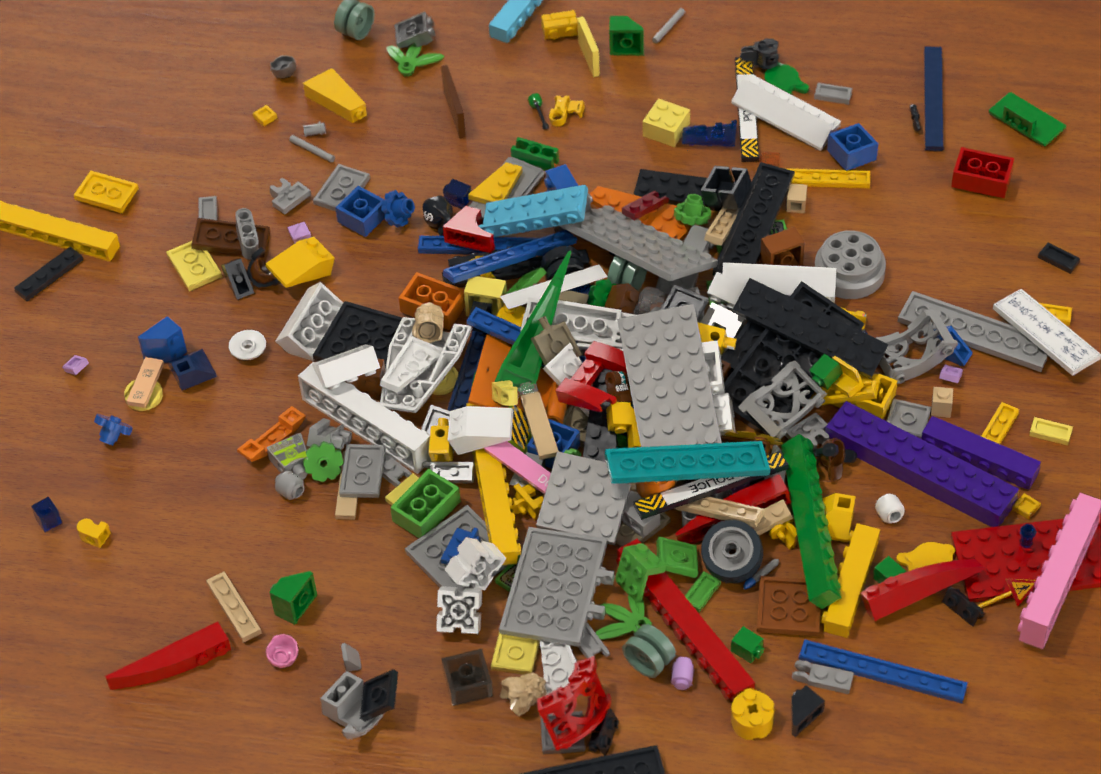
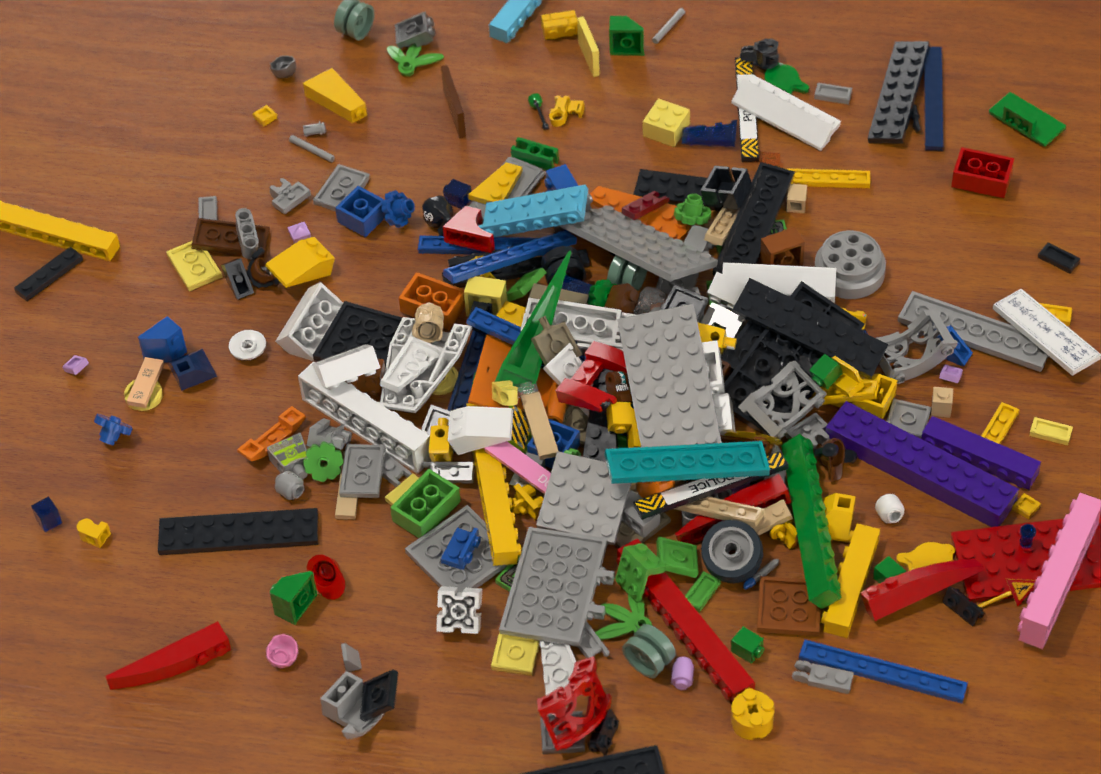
yellow plate [74,171,139,213] -> none
tan plate [206,572,262,643] -> none
clear smoke brick [441,649,493,706] -> none
white brick [444,537,506,590] -> none
white sticker [500,265,607,309] -> none
tan hair [500,673,547,716] -> none
black slope [791,685,825,737] -> none
blue brick [827,123,879,171] -> none
none -> black plate [158,508,319,555]
none -> red piece [306,554,346,600]
none -> black plate [868,41,930,144]

